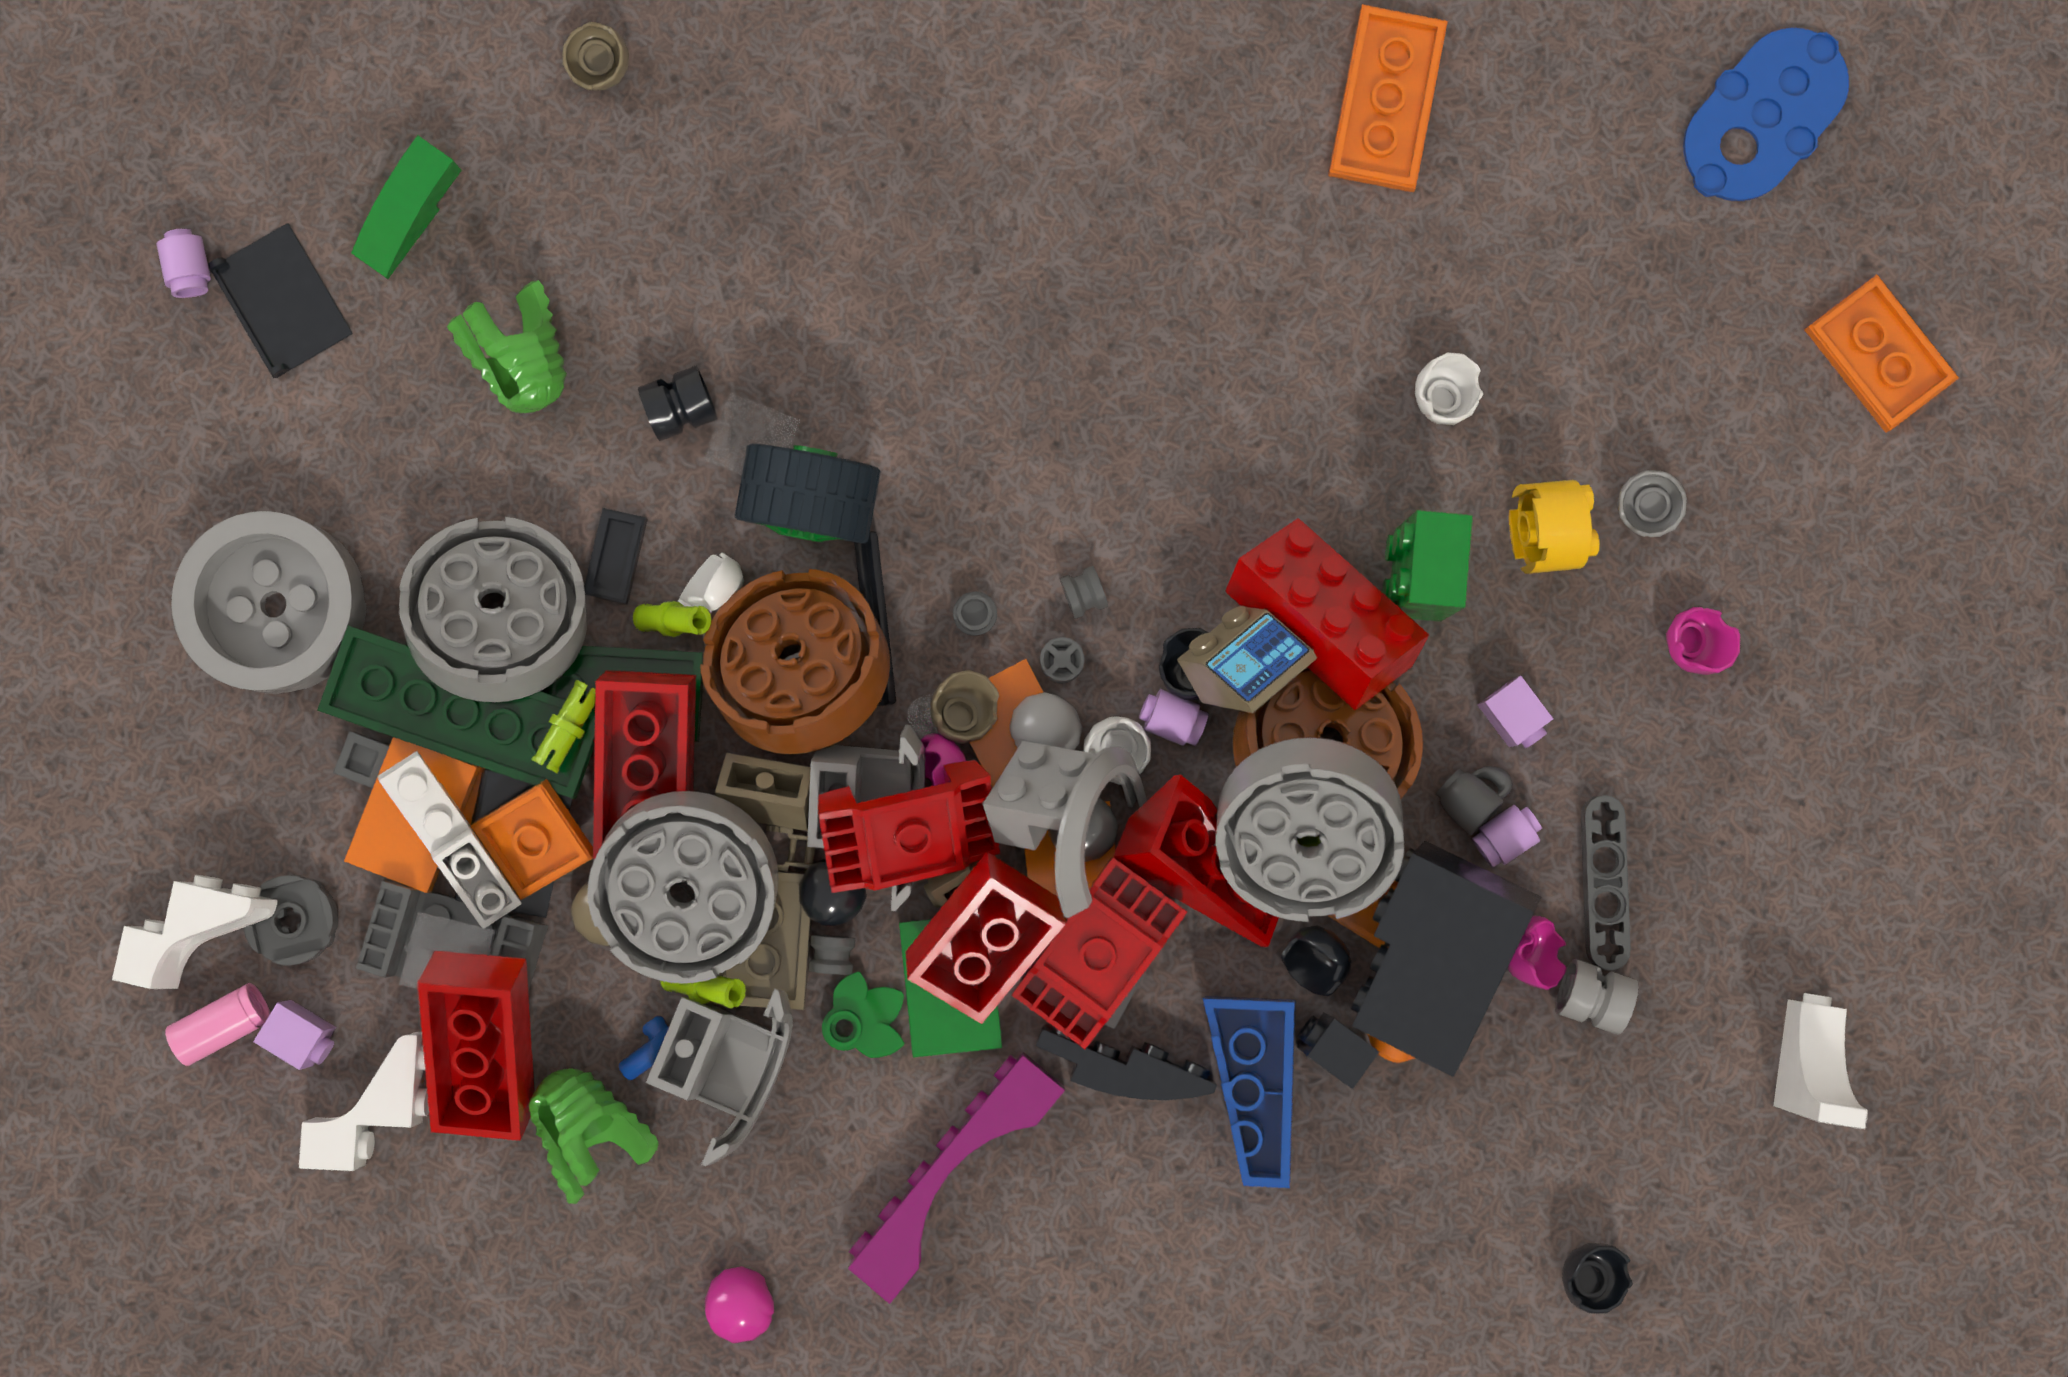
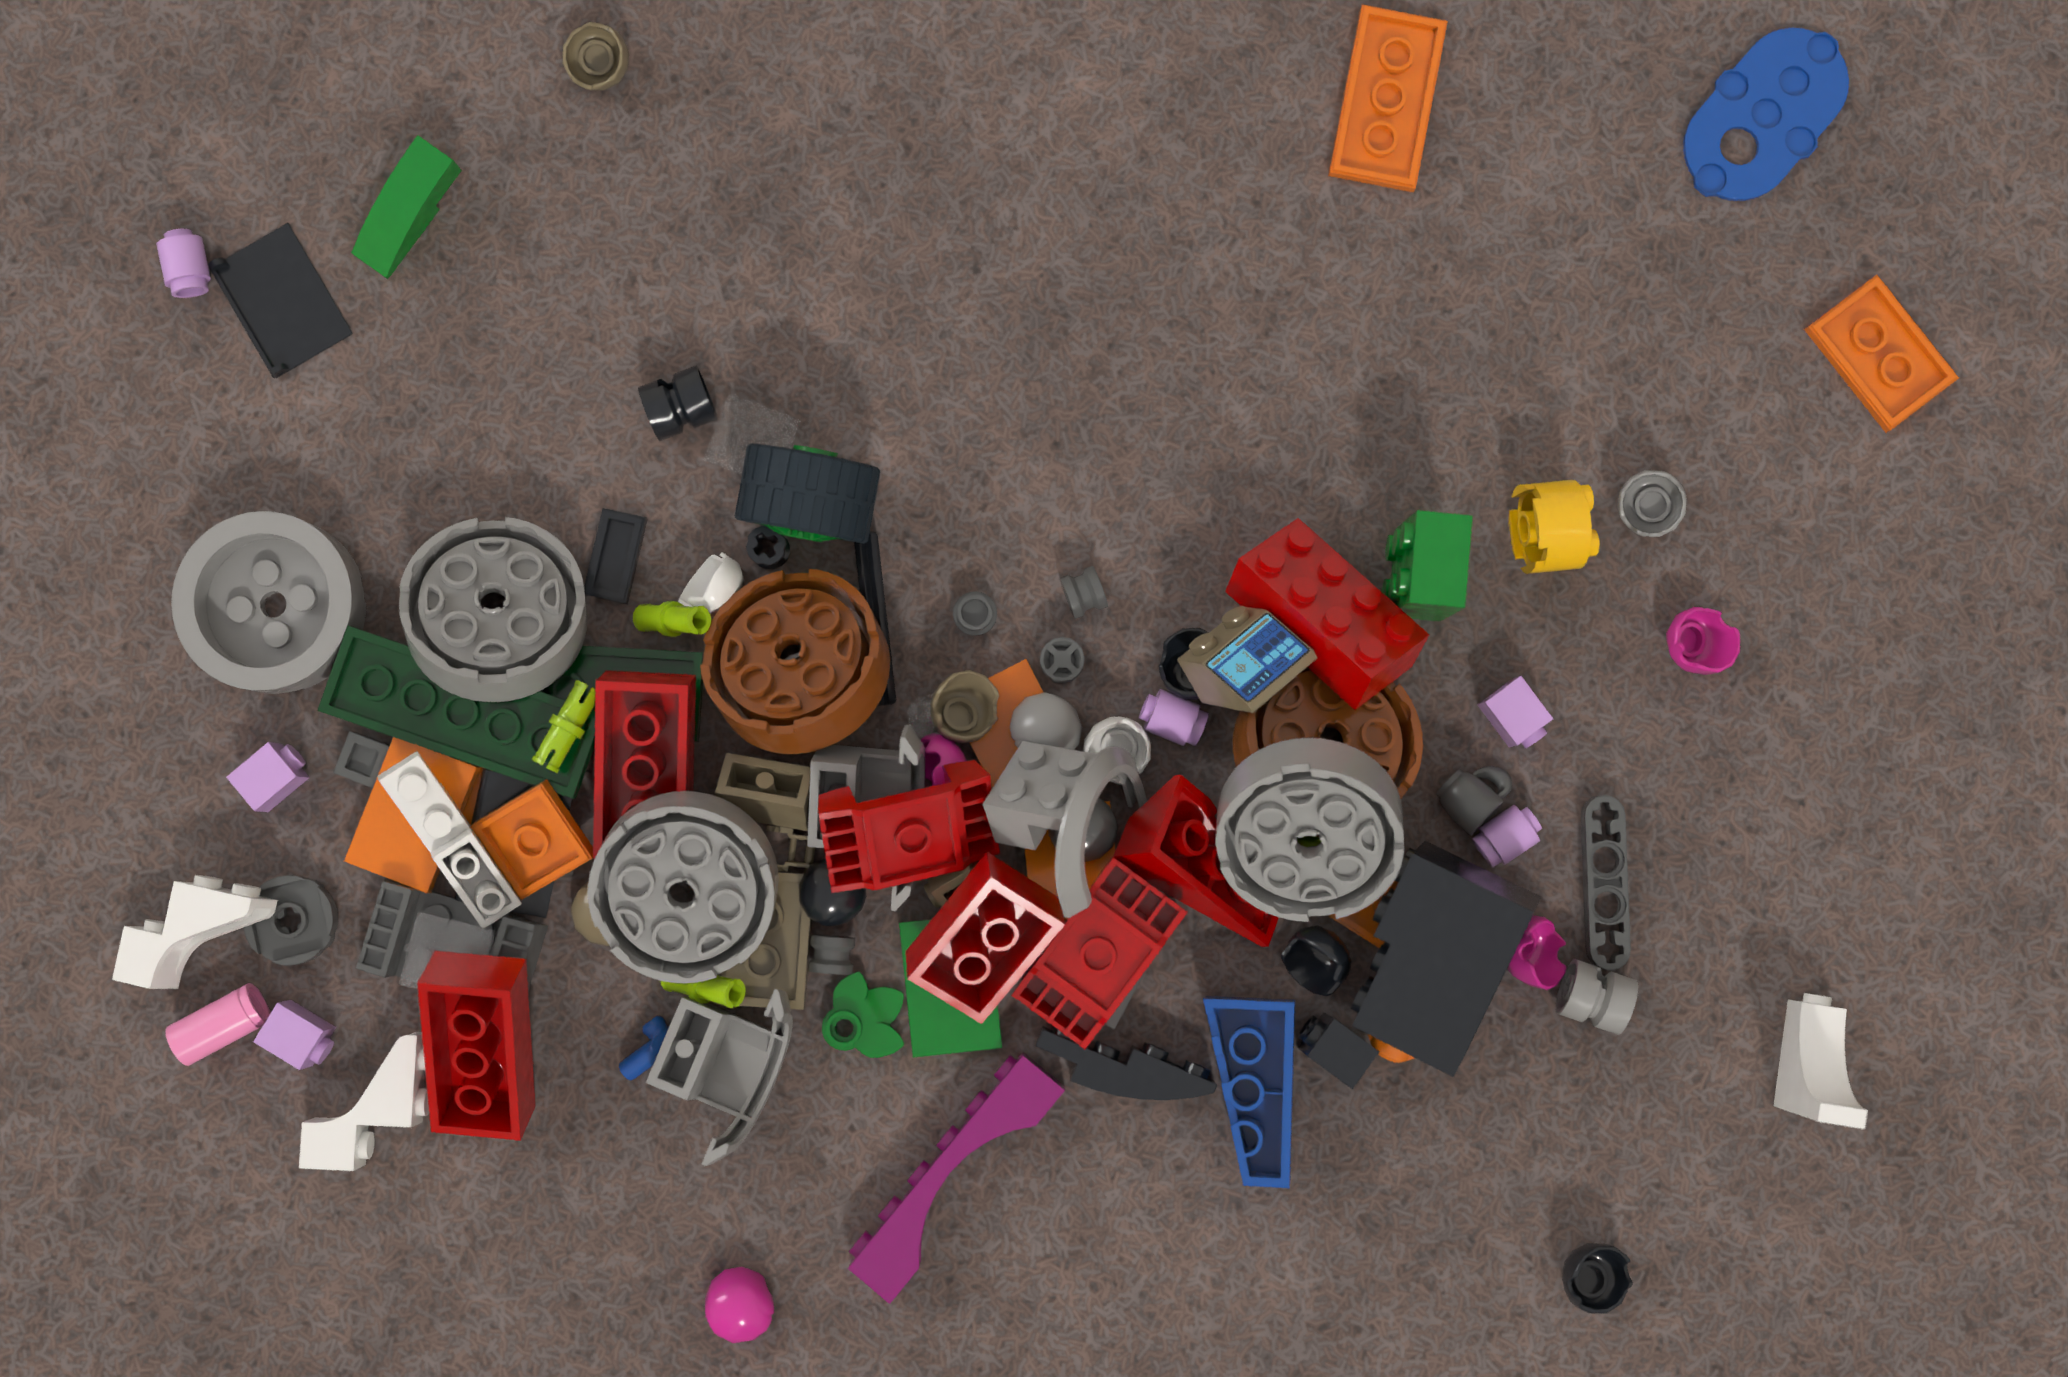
bright green hair [447,280,567,413] -> none
bright green hair [529,1068,658,1204] -> none
white hair [1415,352,1483,425] -> none
none -> lavender brick [226,742,310,812]
none -> black bush [746,526,790,570]

